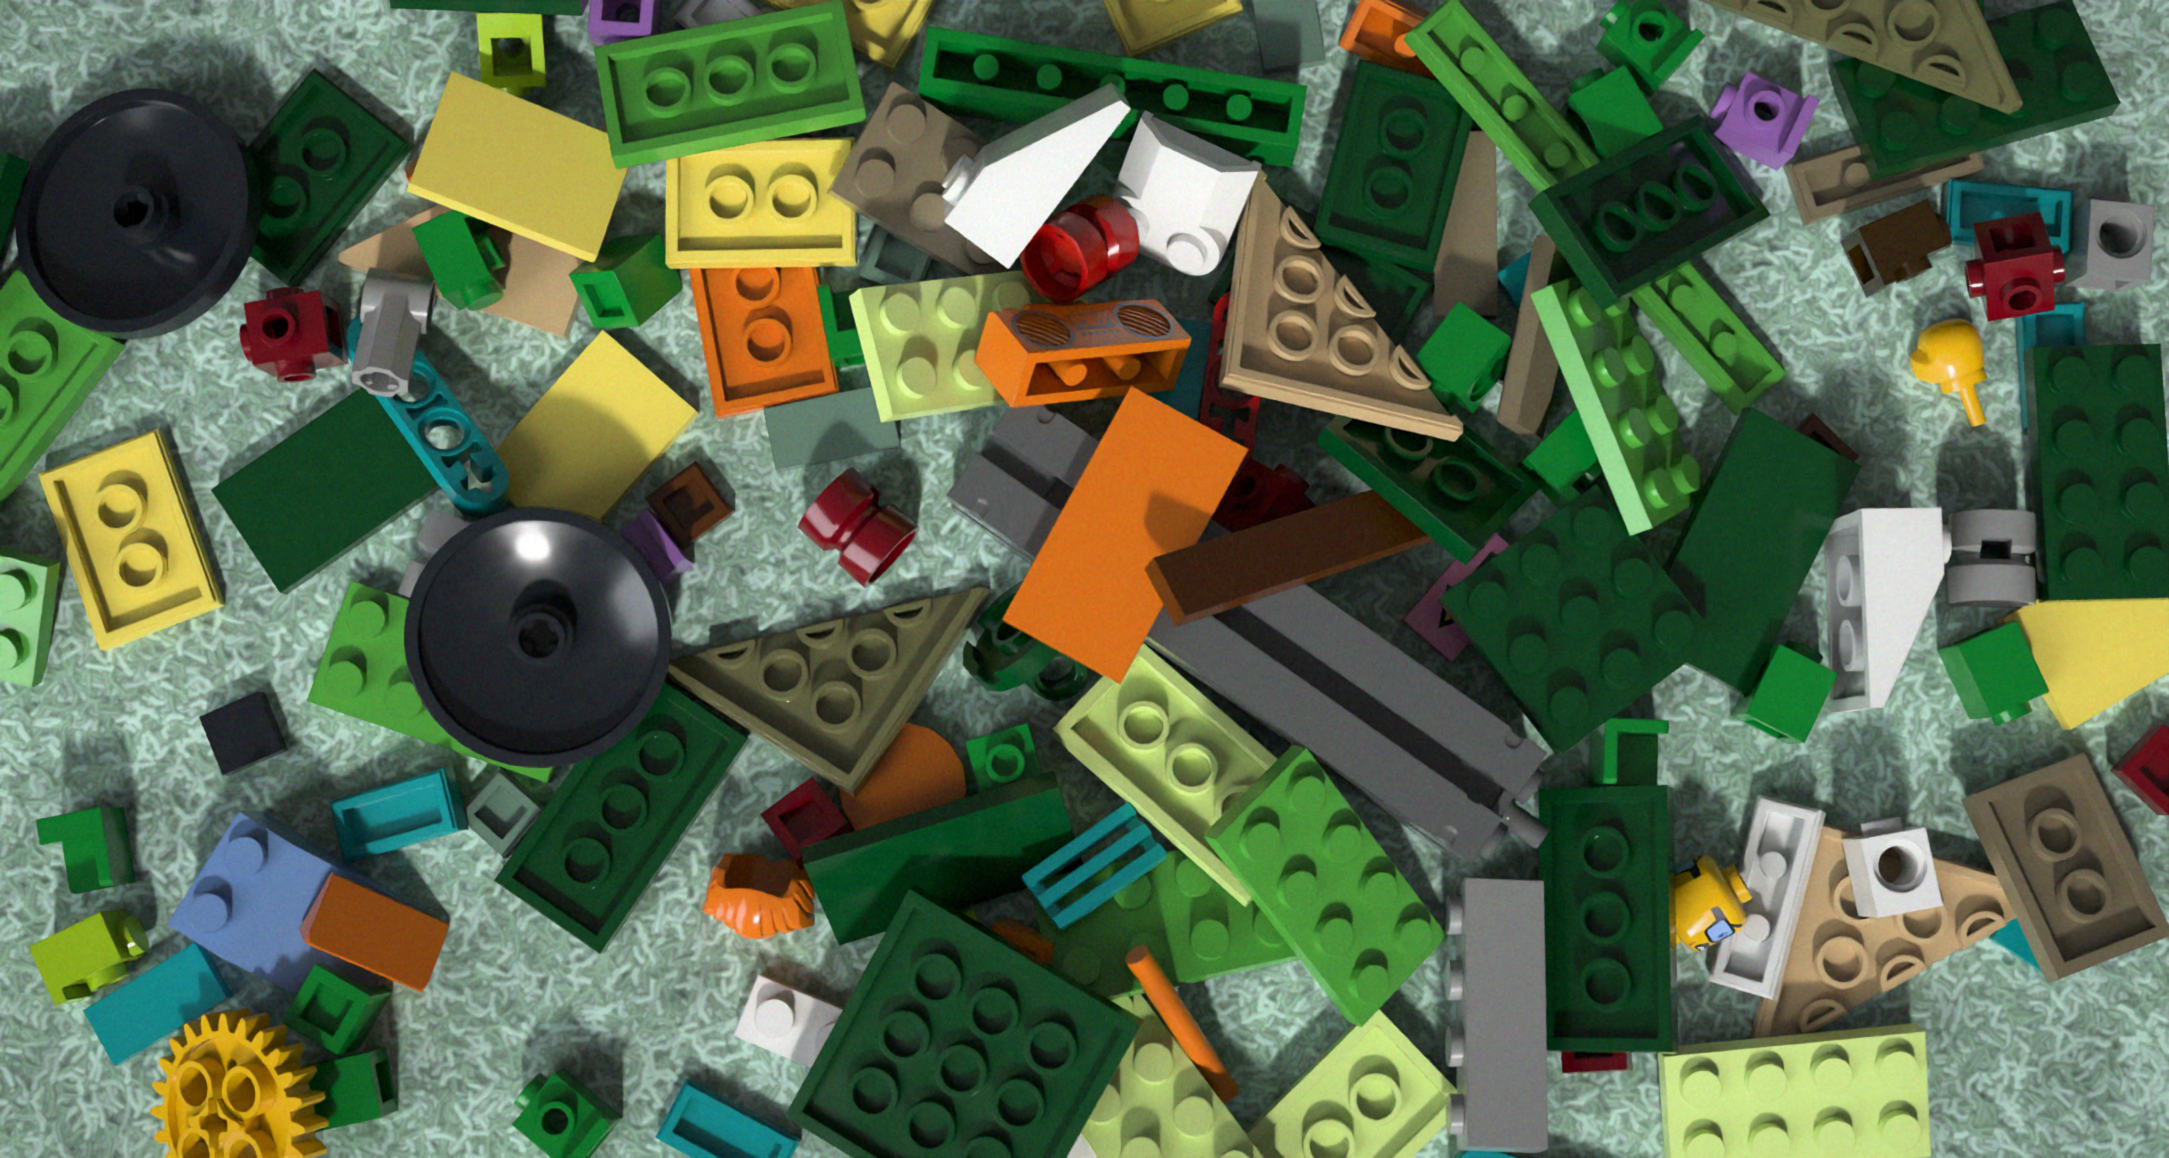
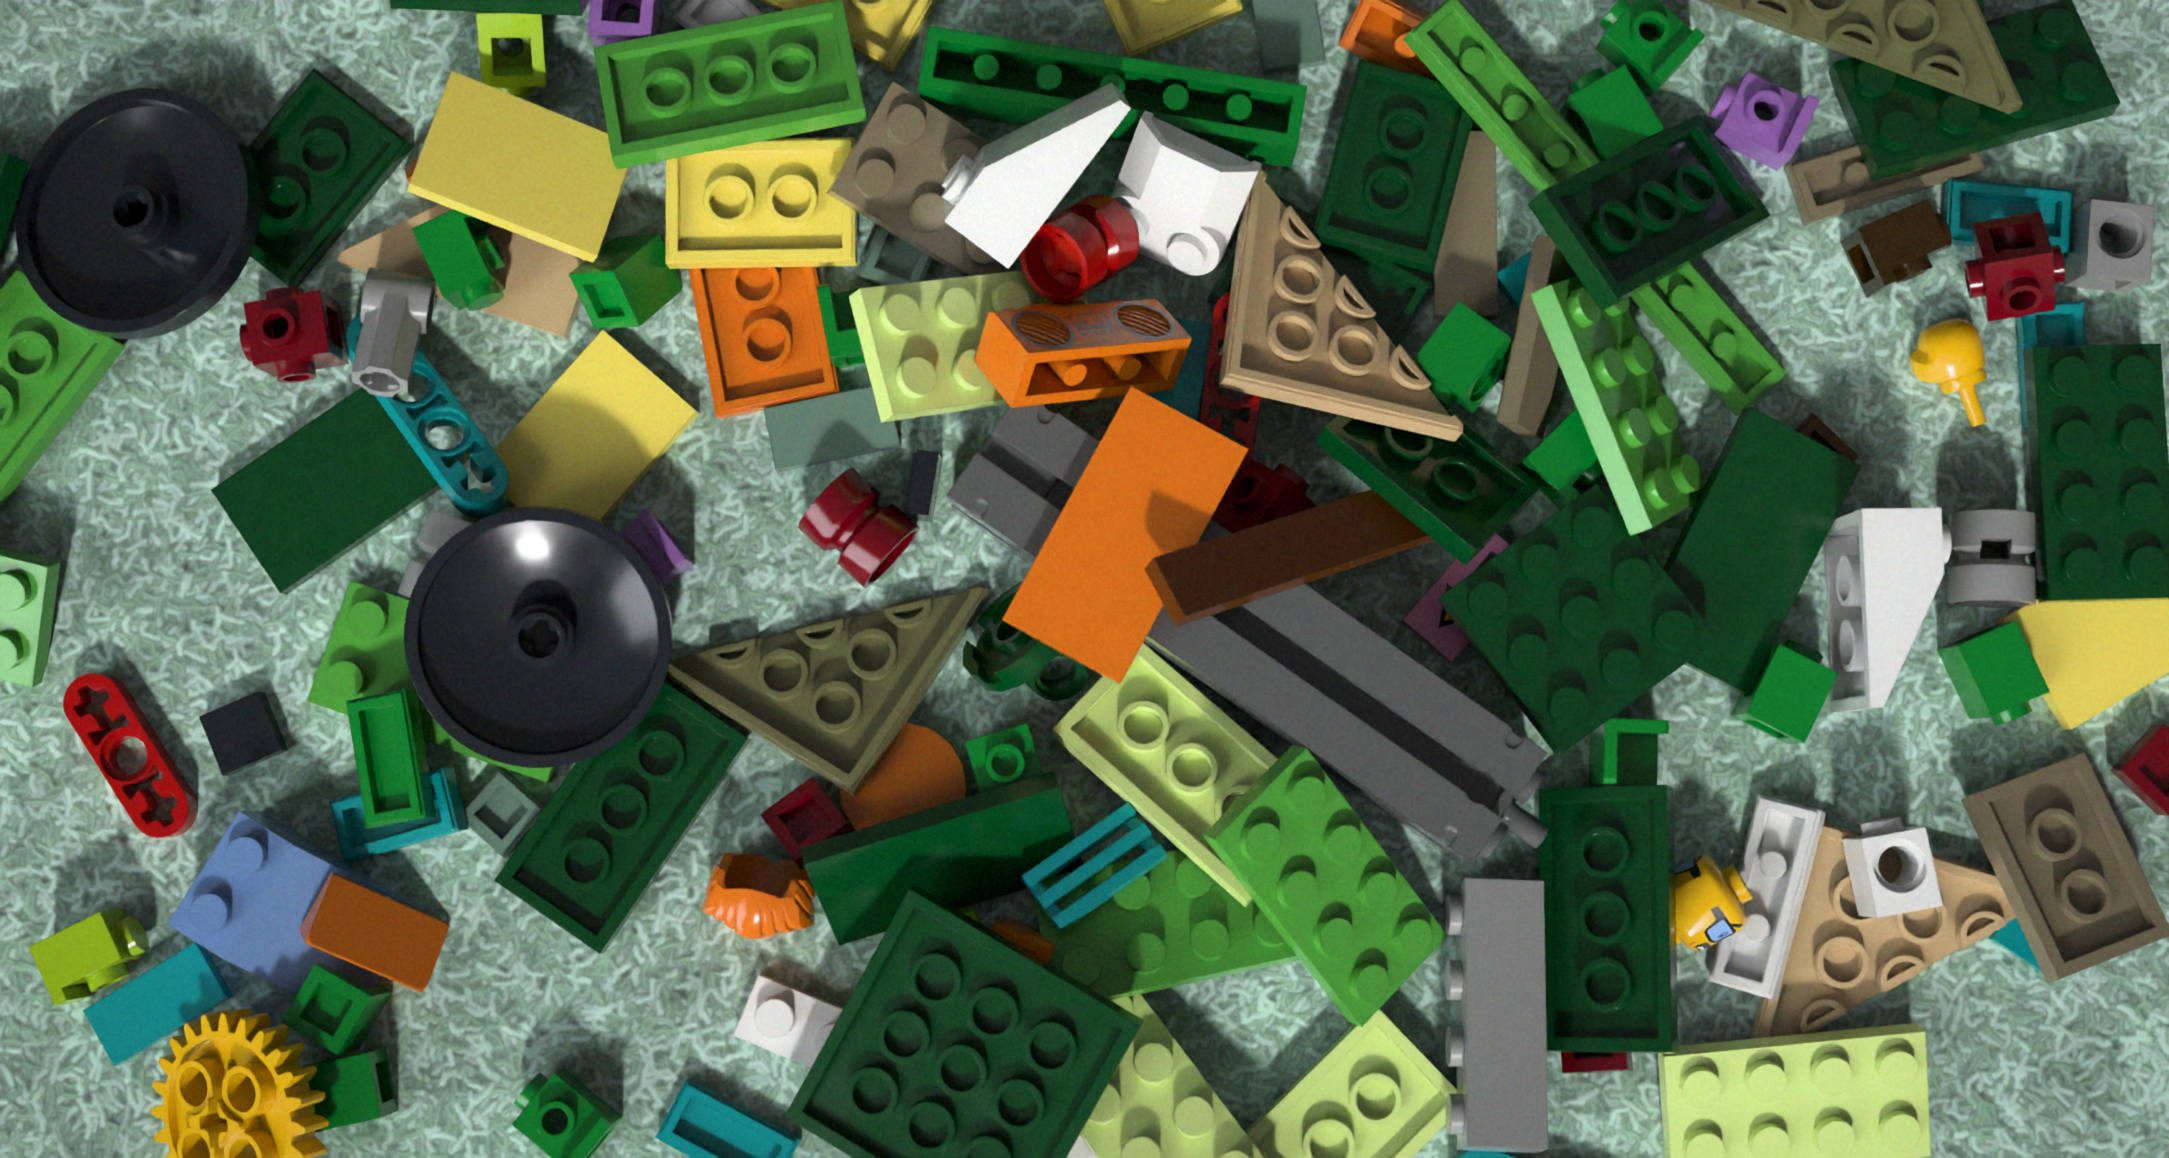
green panel [36,807,136,894] -> none
light yellow tile [38,429,225,651] -> none
reddish brown tile [645,461,735,550] -> none
orange bar [1125,945,1239,1103] -> none
none -> red beam [63,673,198,838]
none -> green tile [346,689,436,829]
none -> black tile [904,449,943,523]

